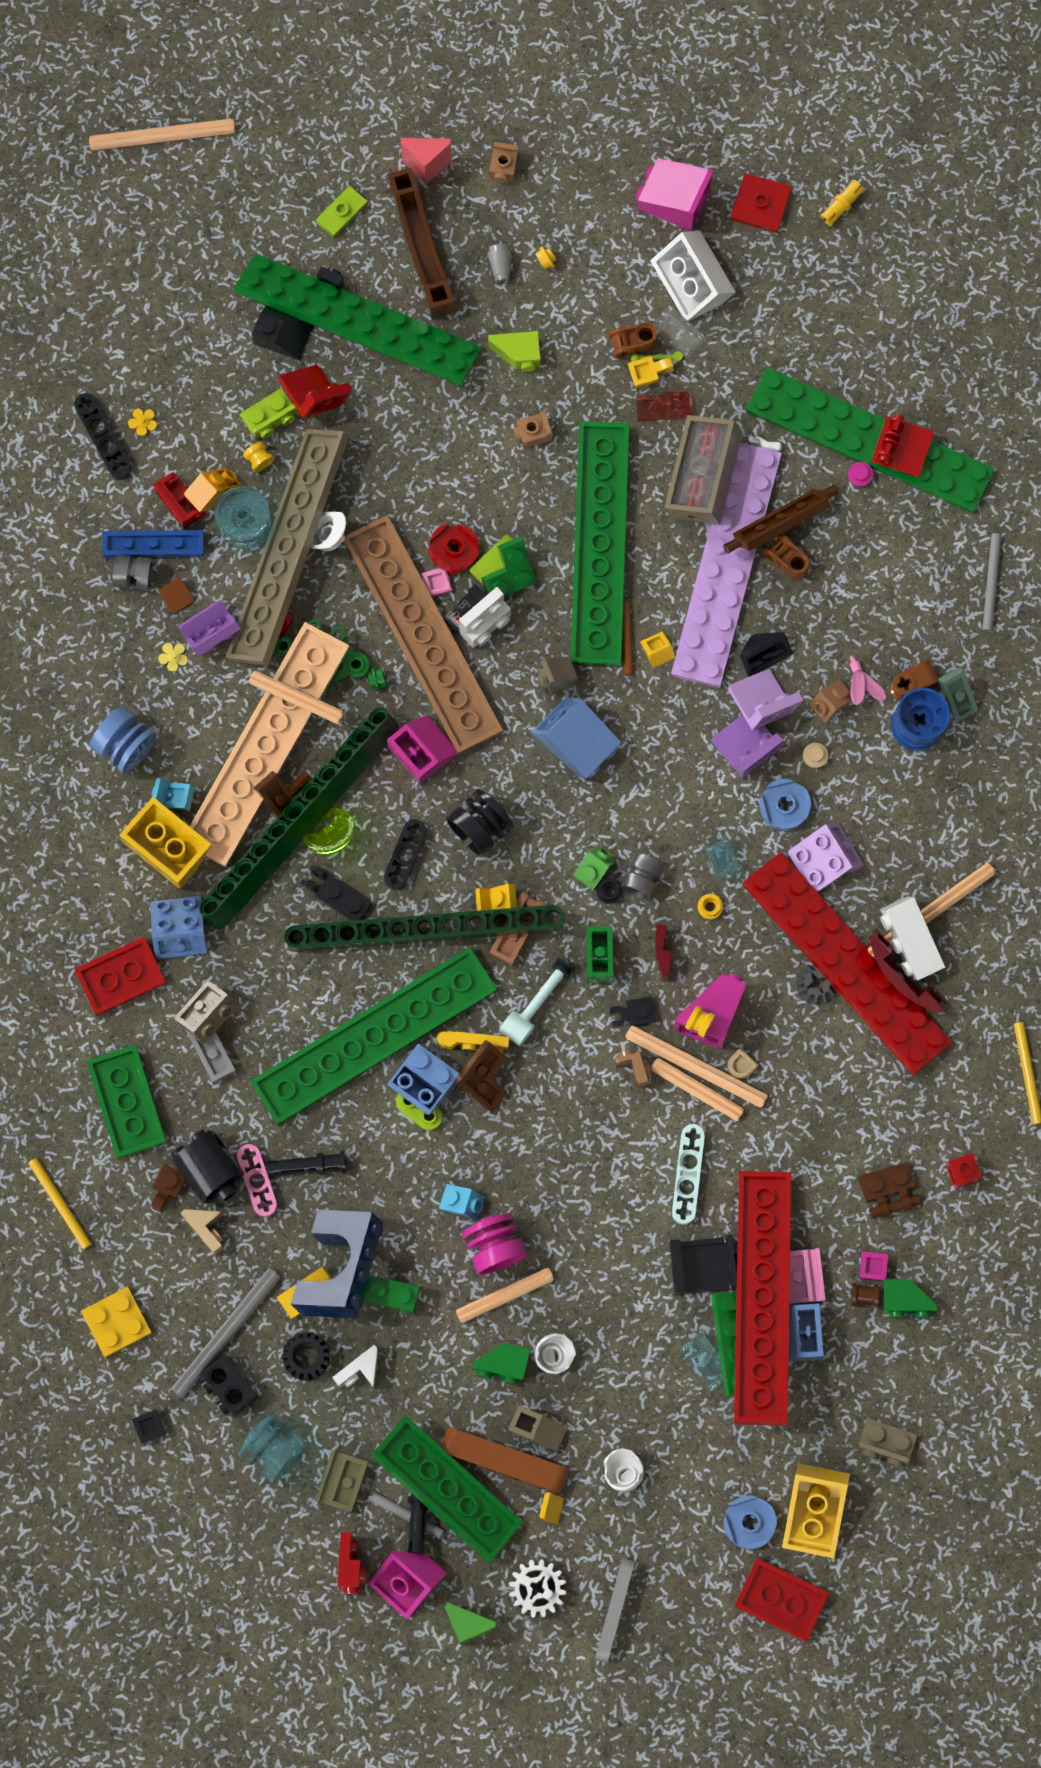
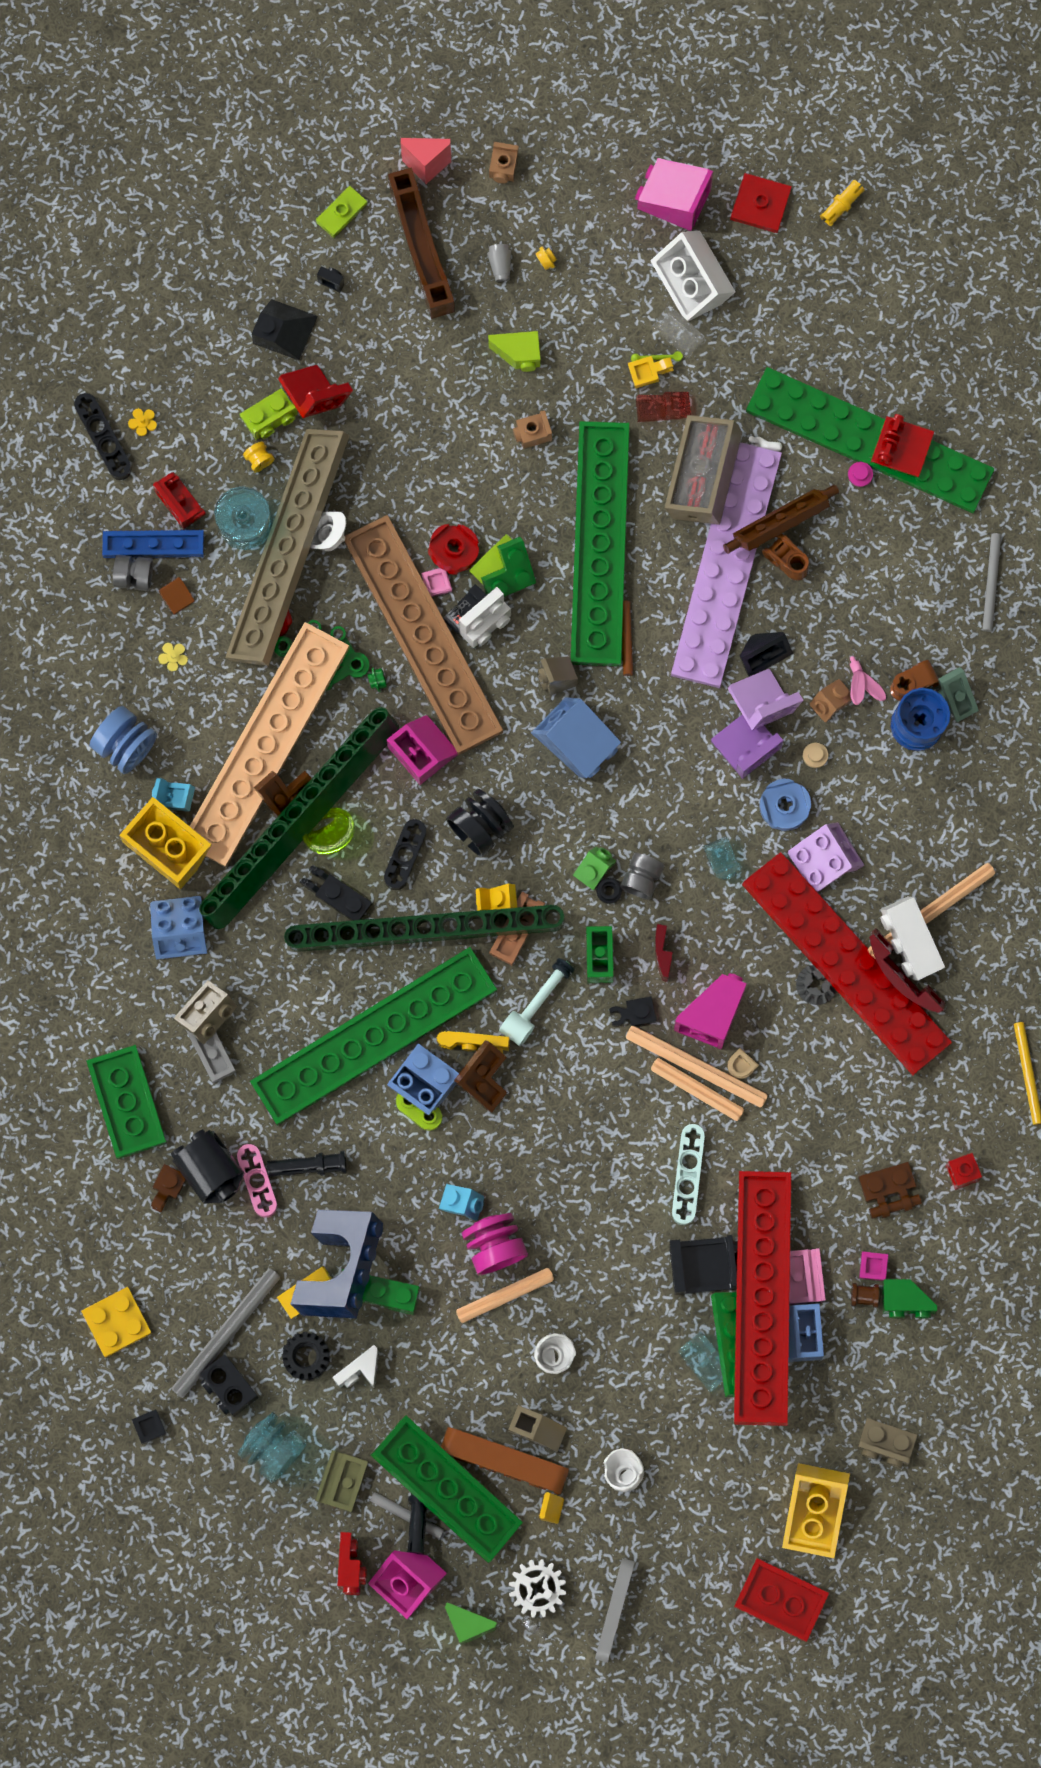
yellow bar [28,1158,92,1250] -> none
red plate [74,937,167,1017] -> none
light nougat axle [89,118,235,150] -> none
medium lavender bracket [179,600,241,656] -> none
tan slope [181,1209,223,1255] -> none
light orange slope [184,468,242,512] -> none
green plate [234,253,482,386] -> none
light nougat axle [249,671,344,724] -> none
green slope [472,1343,530,1385] -> none
dark orange piece [608,323,657,359] -> none
medium nougat bracket [614,1050,652,1088] -> none
yellow slope [640,631,675,668] -> none
yellow wheel [685,1005,716,1038] -> none
yellow plate [697,894,723,920] -> none
medium blue plate [723,1495,777,1550] -> none

